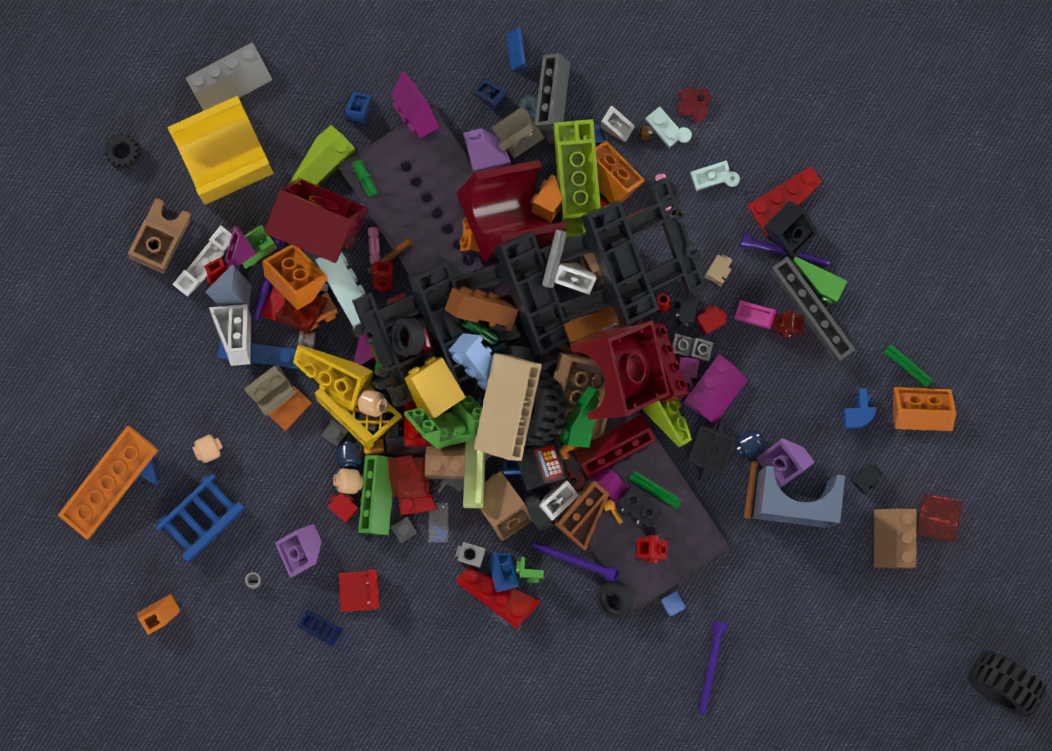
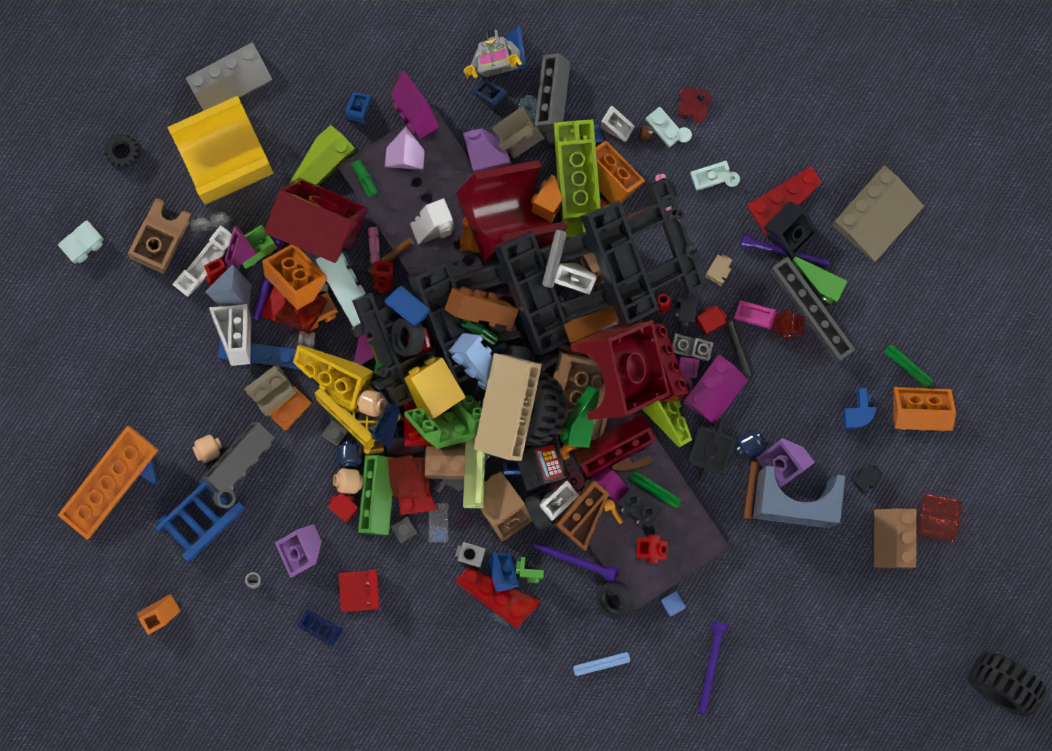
none -> light aqua brick [58,221,104,264]
none -> clear slope [191,212,233,231]
none -> dark grey hinge [202,422,274,508]
none -> clear blue slope [371,402,400,447]
none -> lavender slope [385,127,425,170]
none -> blue slope [385,286,430,326]
none -> white wedge [410,198,454,245]
none -> torso [464,30,522,79]
none -> light blue axle [573,652,630,676]
none -> reddish brown slope [611,455,653,472]
none -> pearl dark grey bar [726,321,752,377]
none -> dark tan slope [832,165,924,262]

